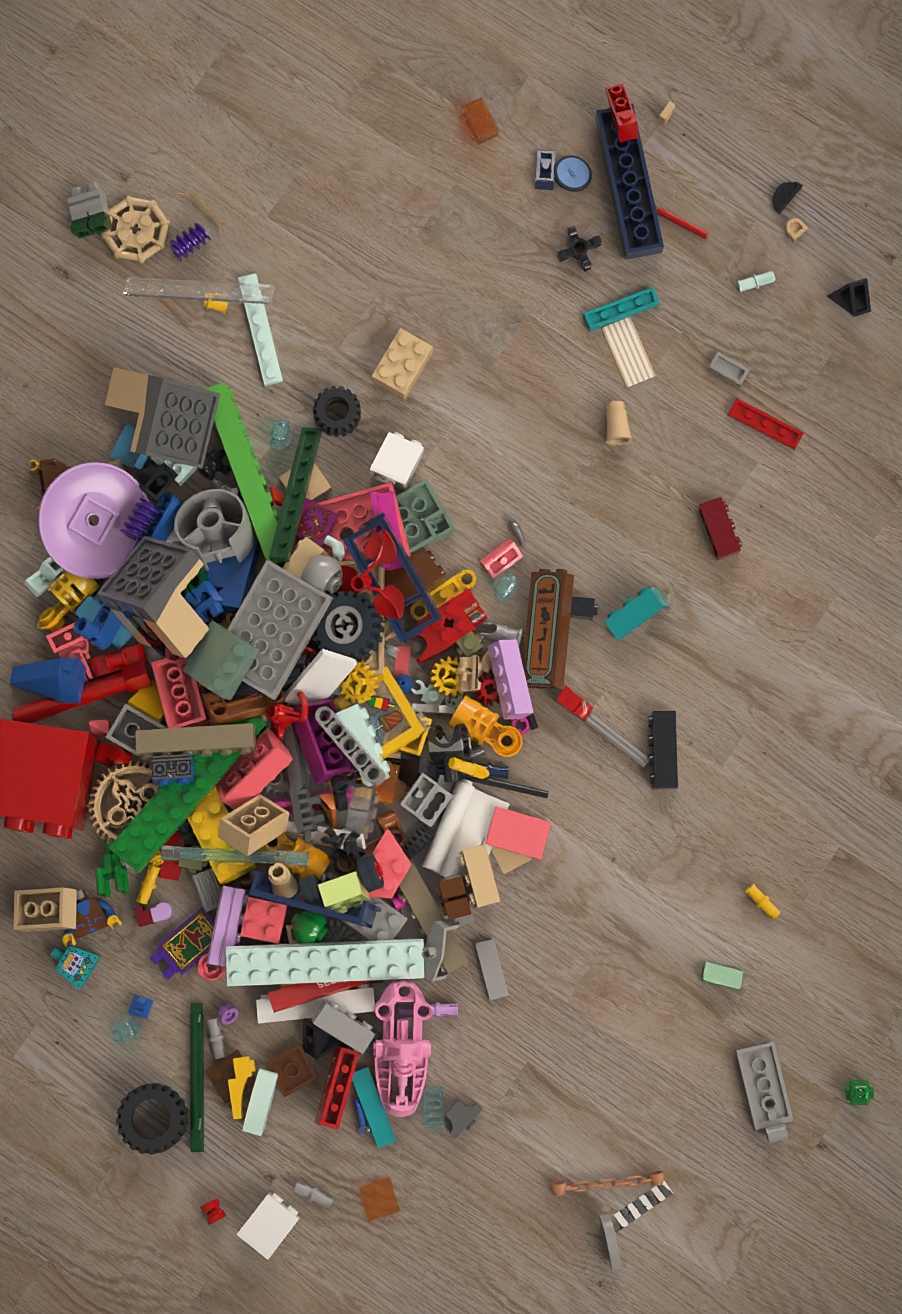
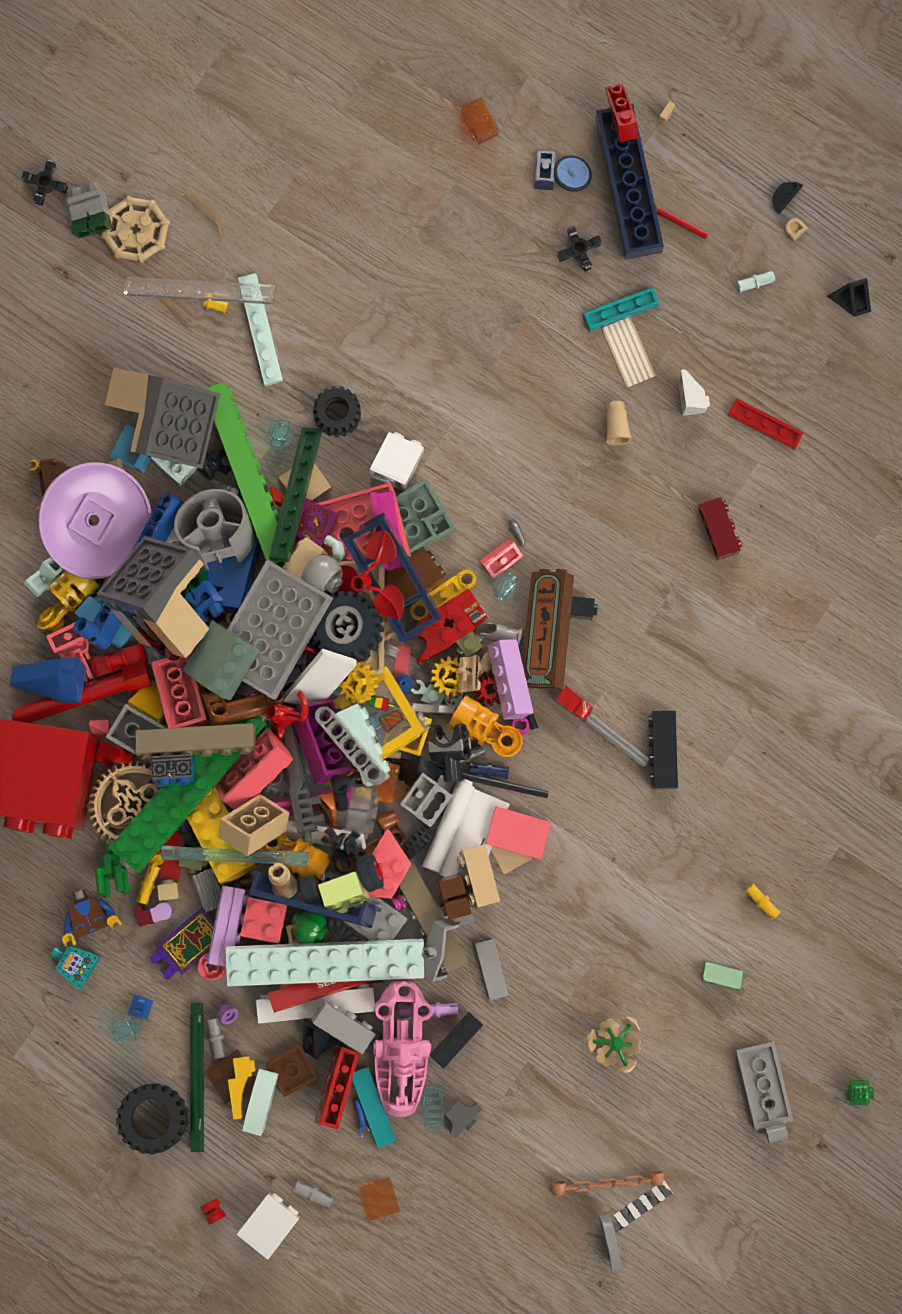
tan brick [13,887,77,932] -> none
dark purple piece [120,498,159,541] -> none
black slope [131,462,178,502] -> none
dark purple piece [170,222,211,262] -> none
tan brick [372,328,433,400] -> none
yellow piece [448,757,489,779] -> none
teal wedge [604,587,670,640] -> none
light grey tile [707,351,750,387] -> none
none -> black pin [22,159,68,206]
none -> tan plate [157,880,180,901]
none -> black brick [429,1011,483,1069]
none -> tan plant [586,1016,641,1073]
none -> white slope [678,370,710,416]

